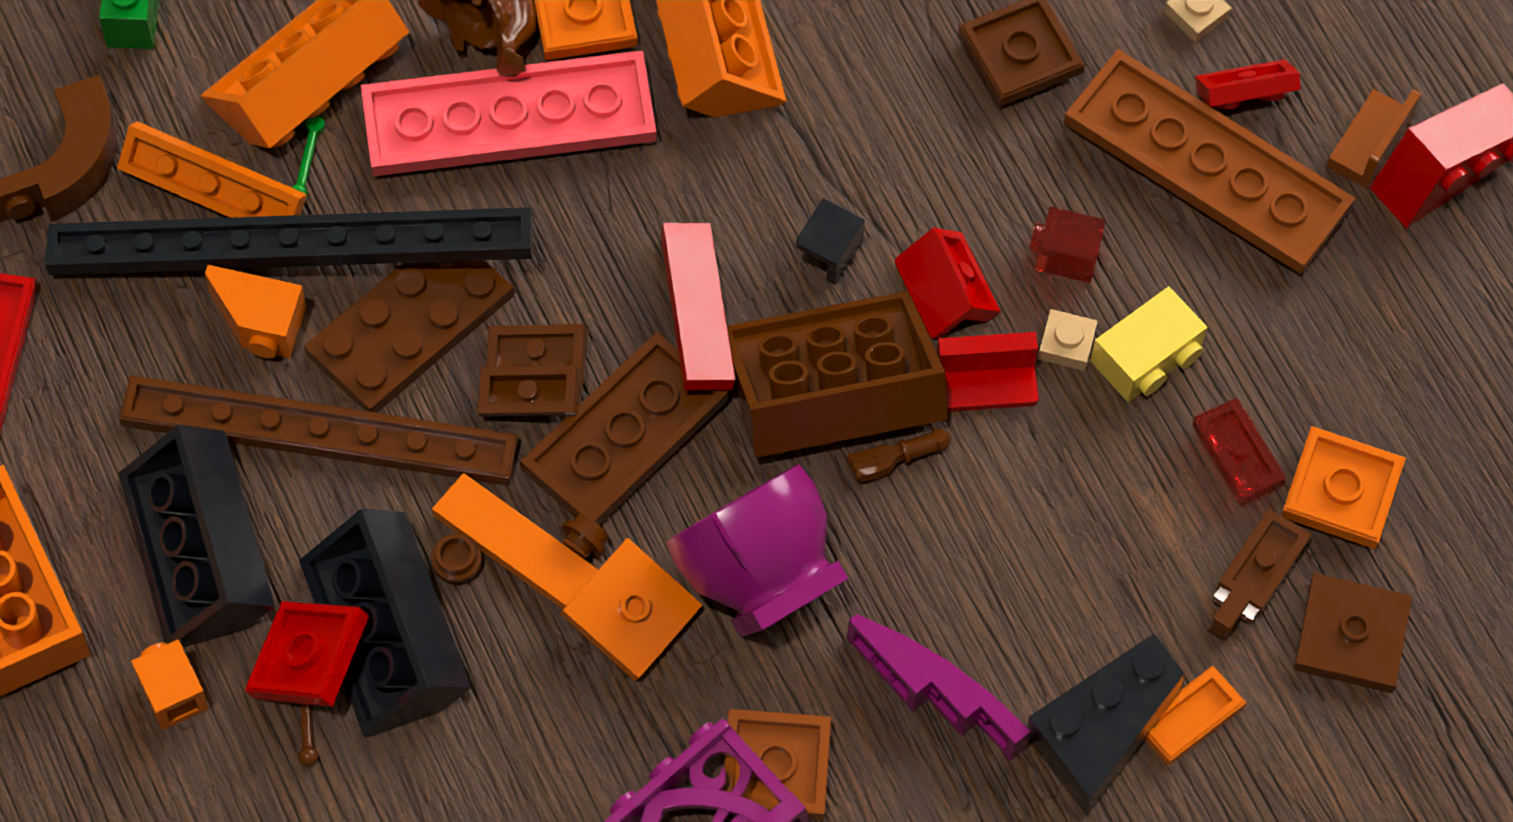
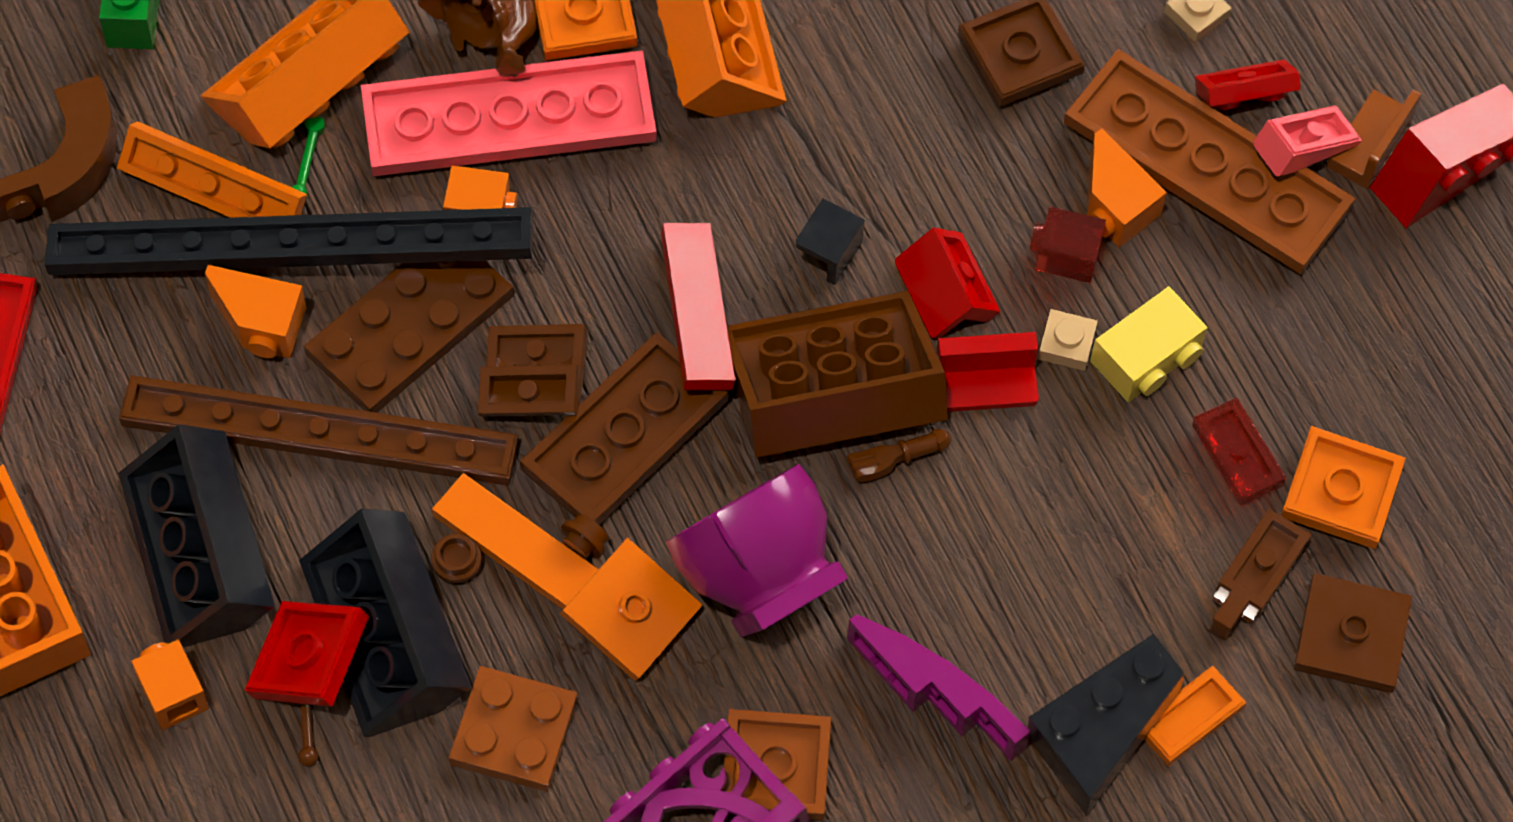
none -> orange brick [443,165,518,210]
none -> dark orange plate [449,666,578,792]
none -> orange slope [1087,128,1167,247]
none -> coral slope [1253,105,1362,177]

